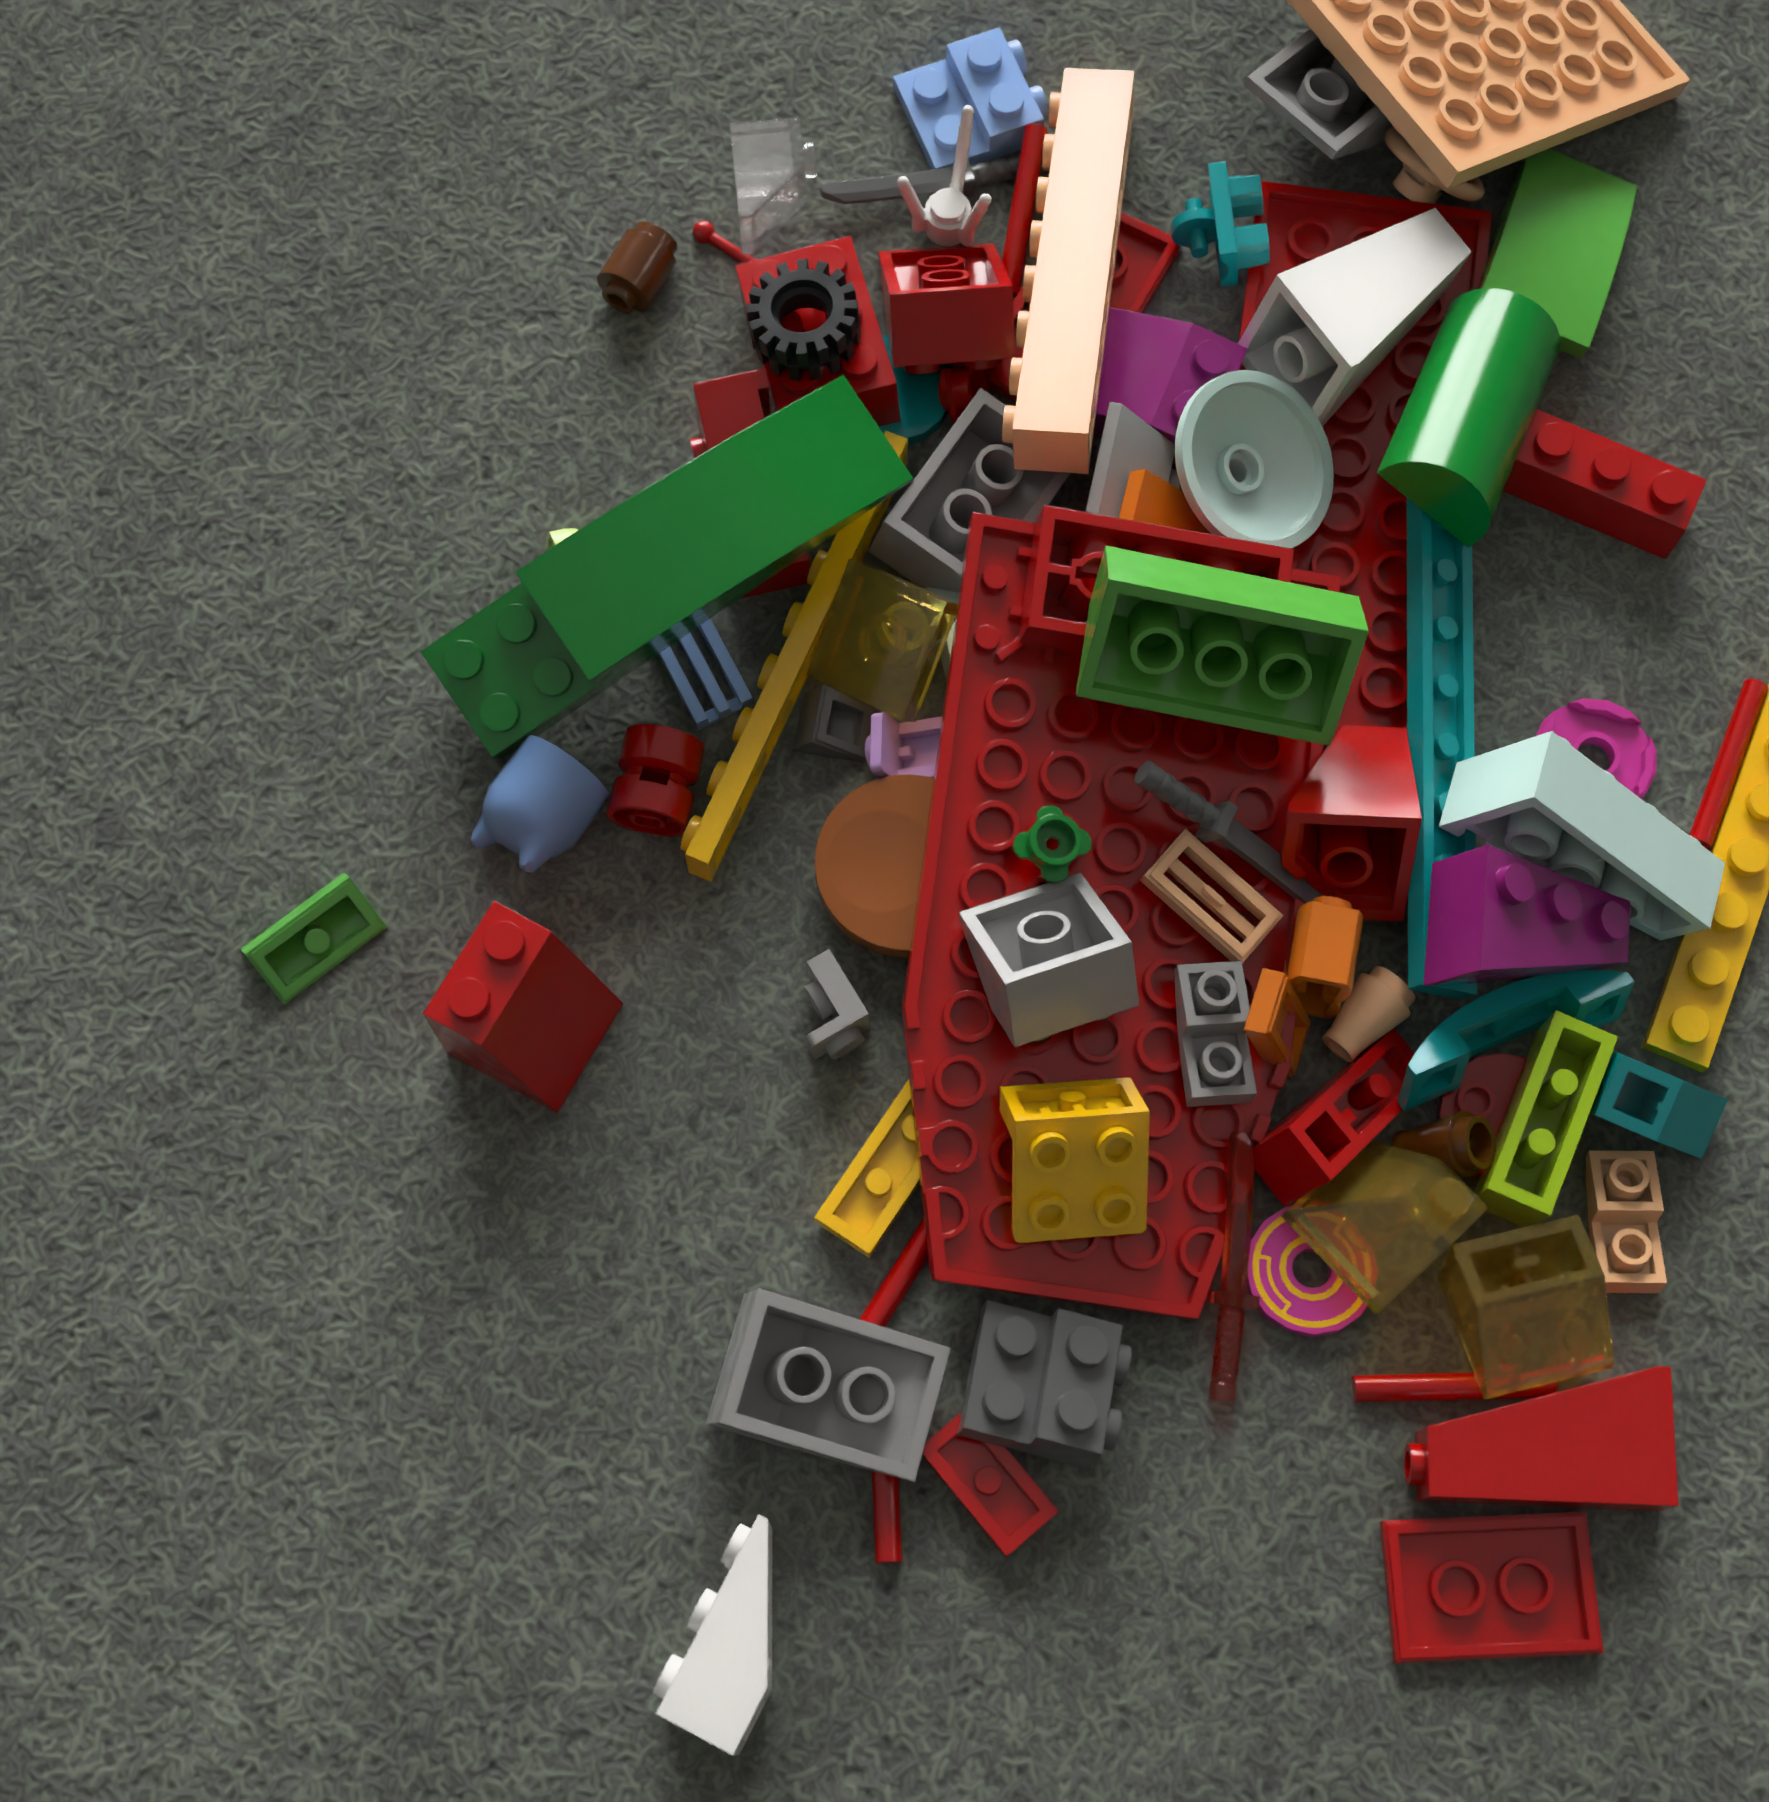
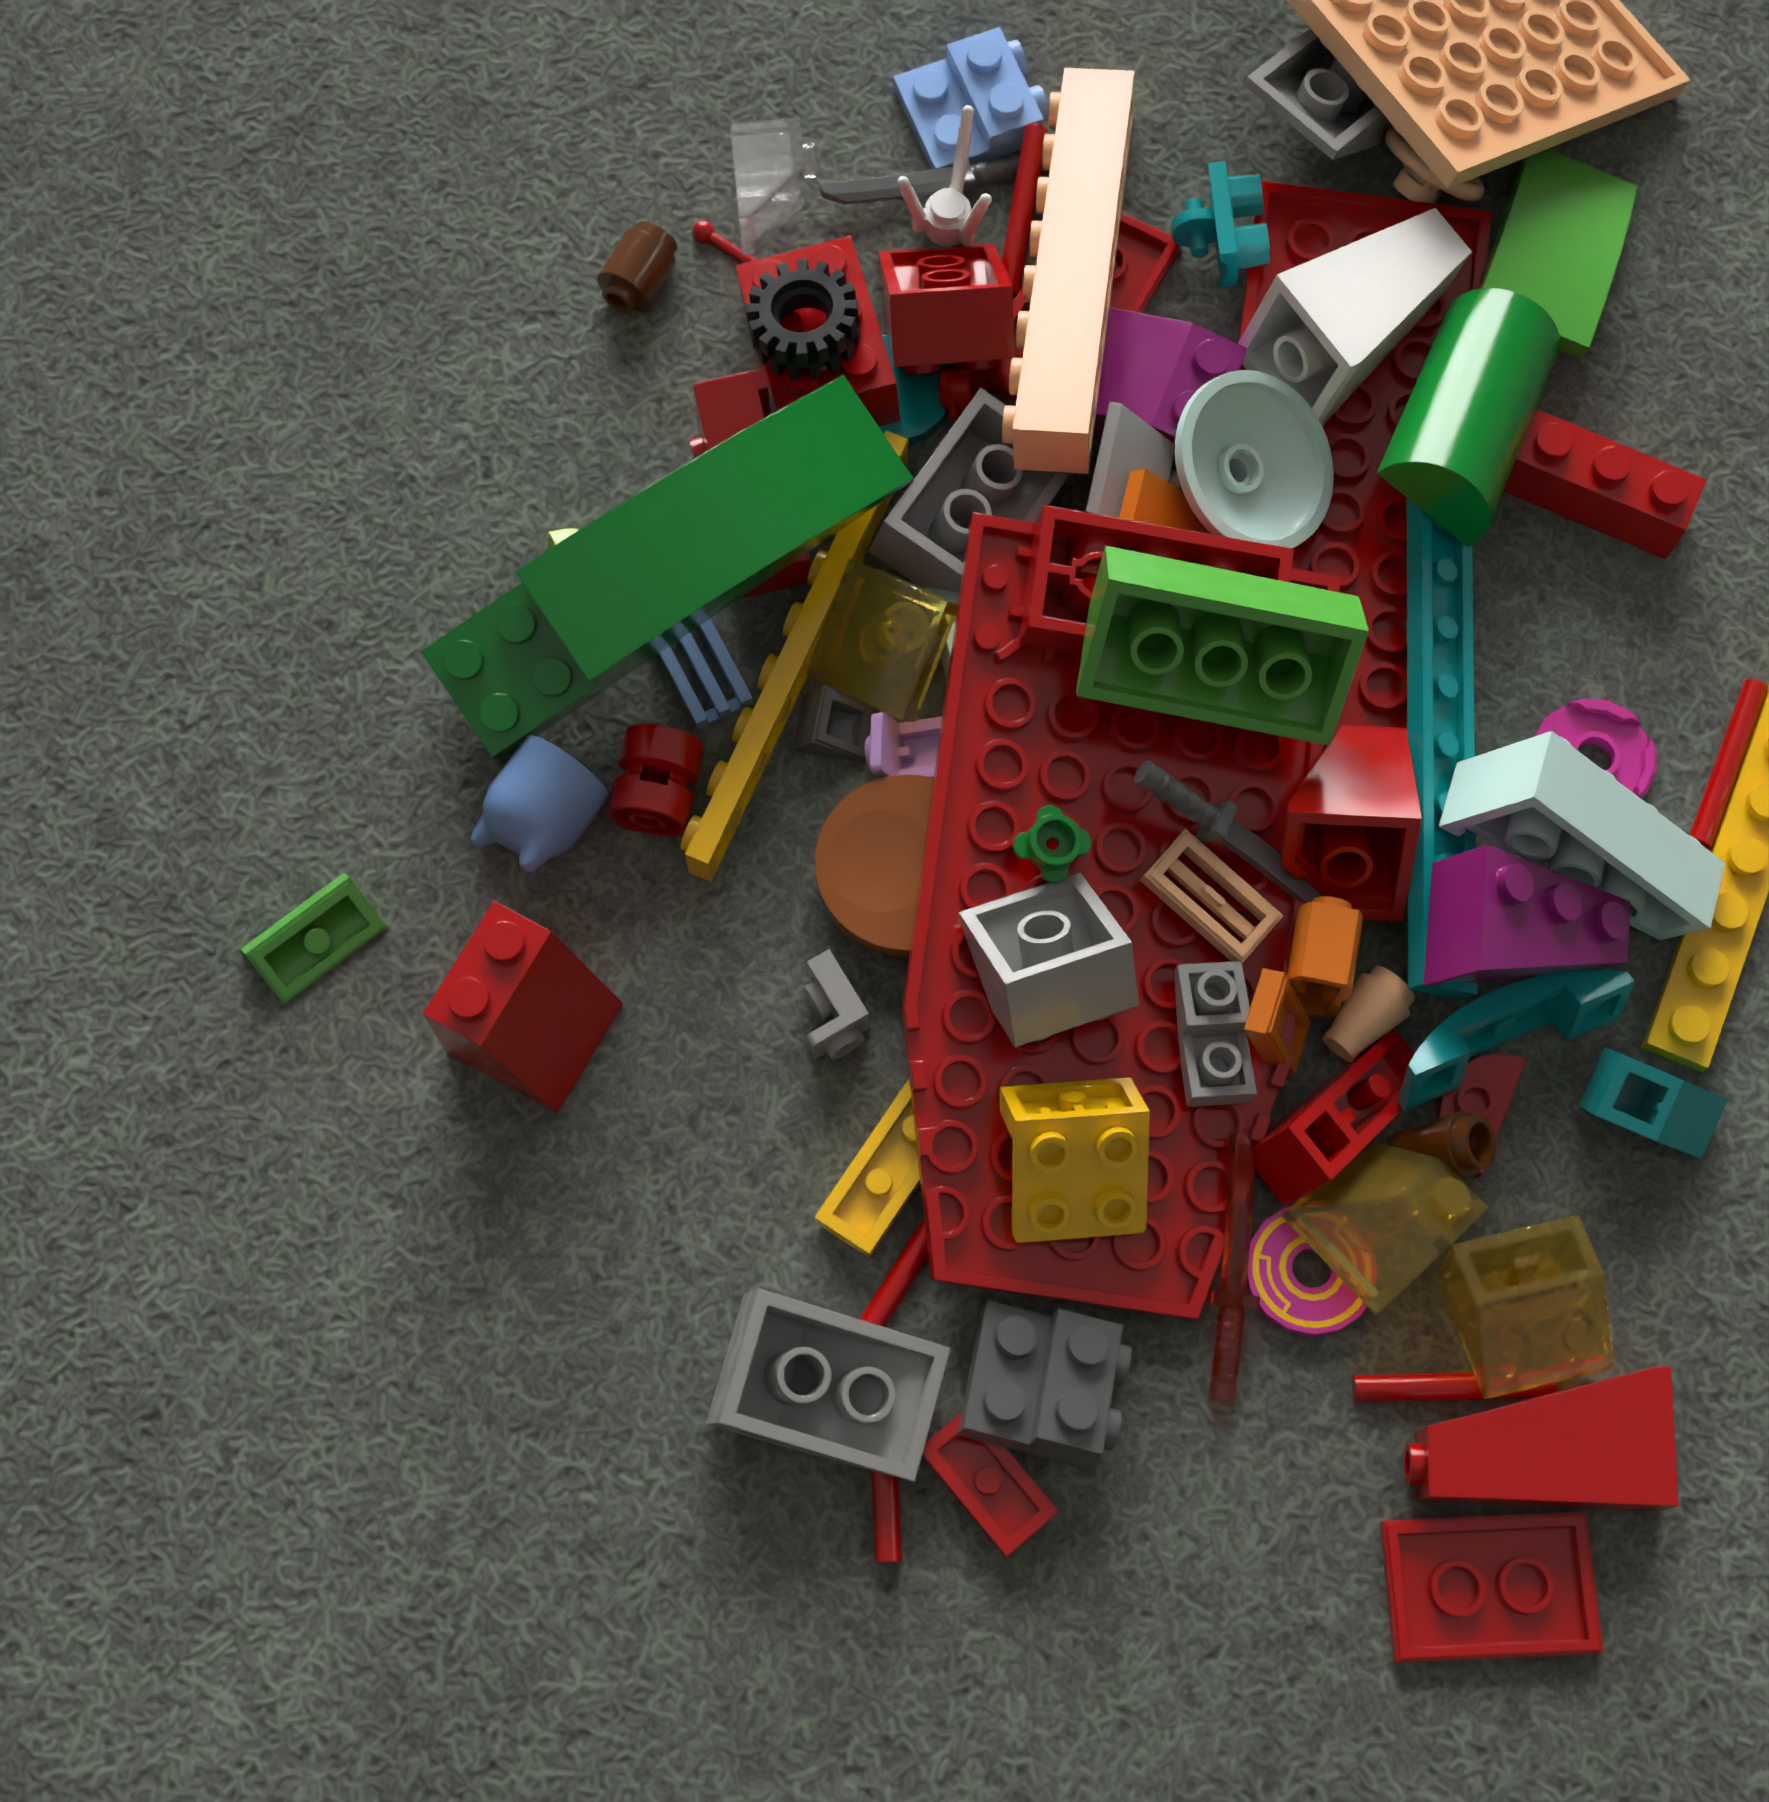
white slope [653,1514,773,1756] -> none
lime brick [1470,1010,1618,1230] -> none
light nougat slope [1586,1150,1667,1293] -> none

